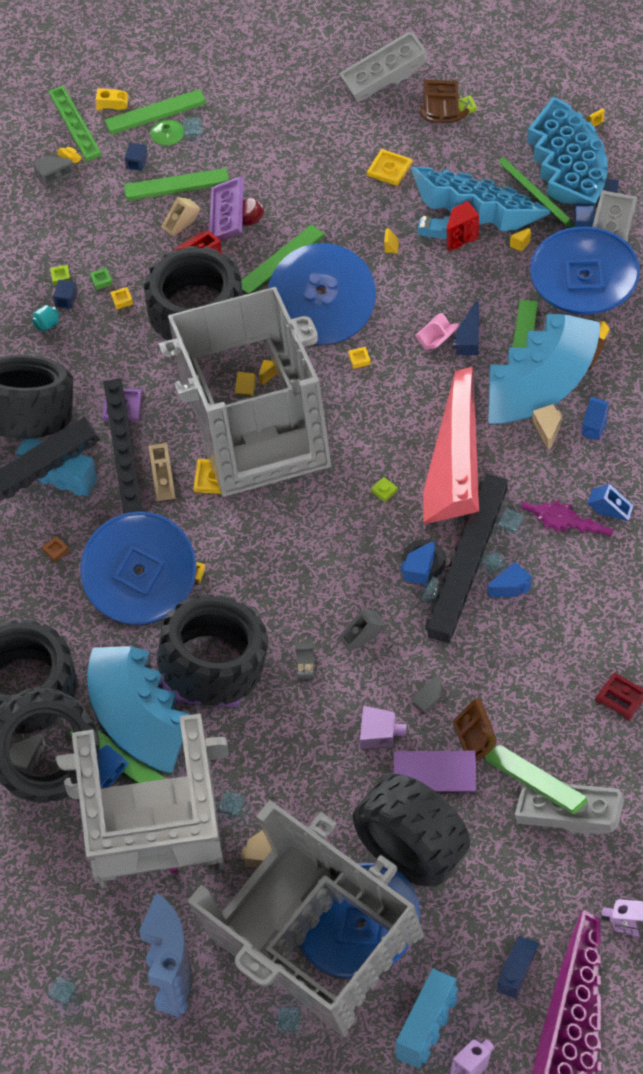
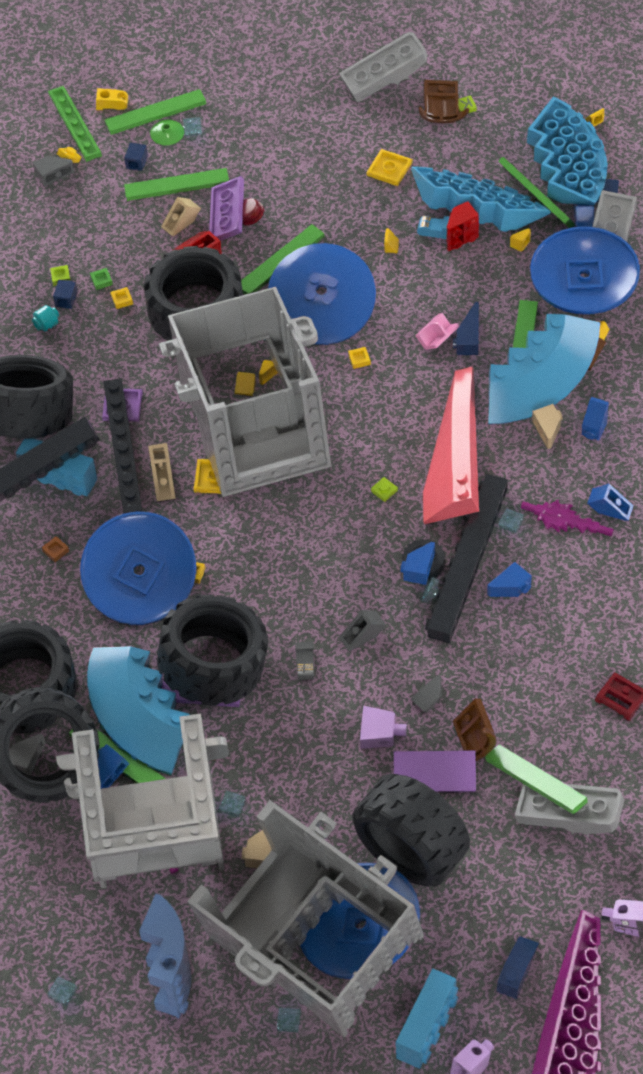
clear light blue plate [481,550,508,576] -> none

